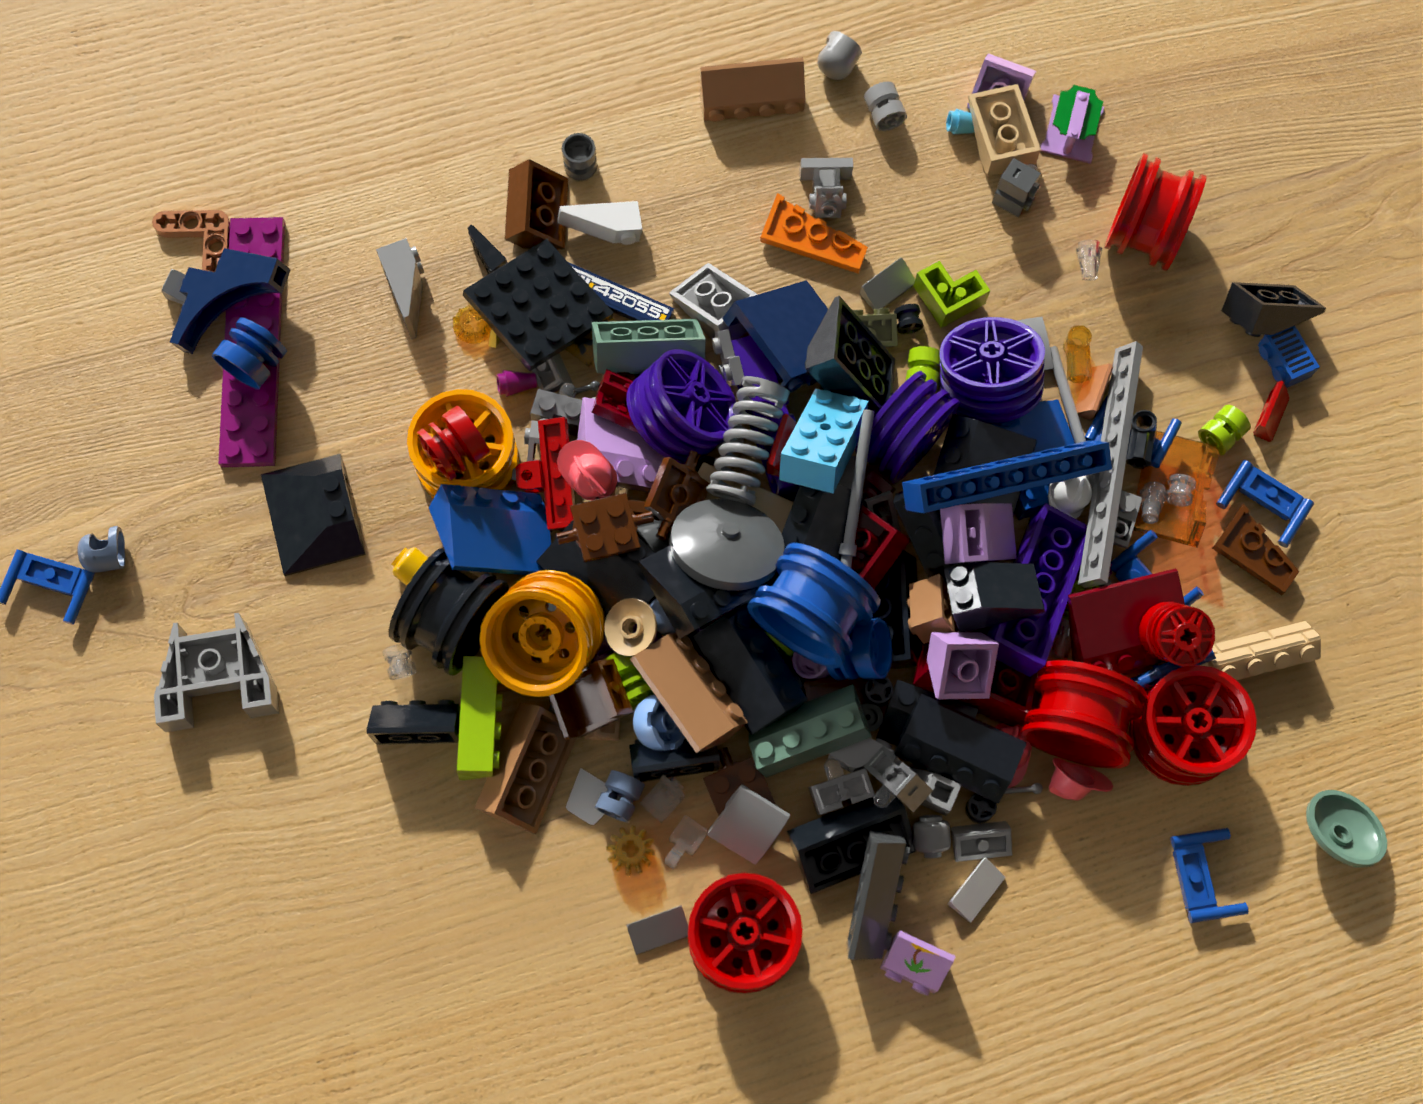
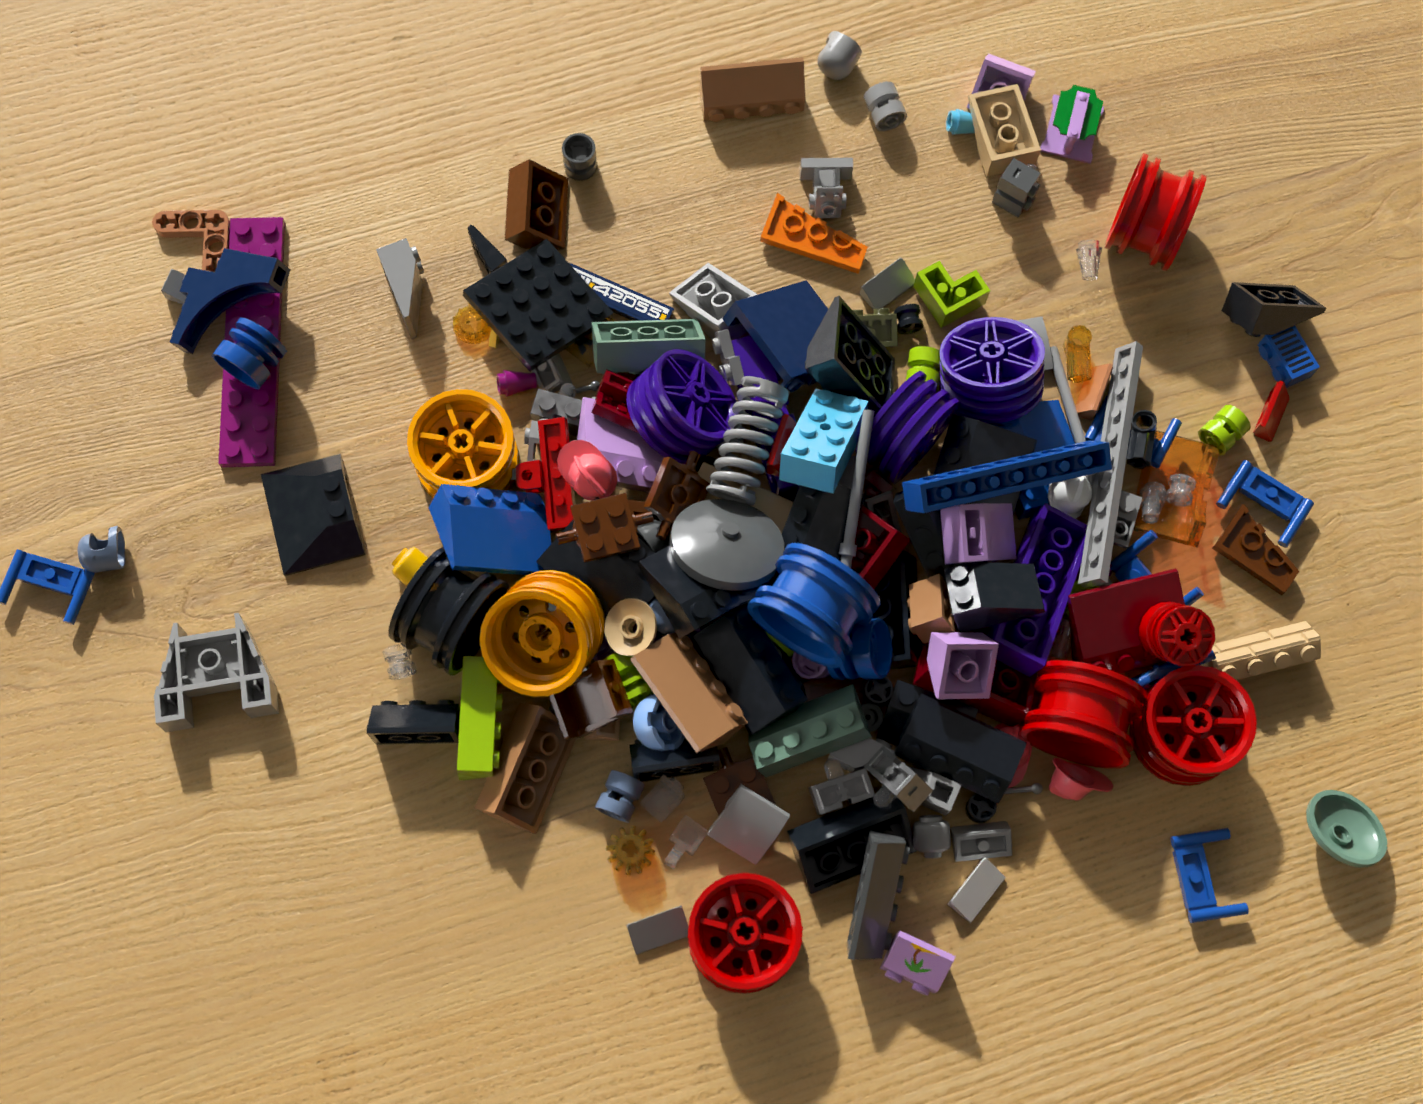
red wheel [416,405,491,481] -> none
white slope [558,201,642,245] -> none
white sticker [566,768,621,825] -> none

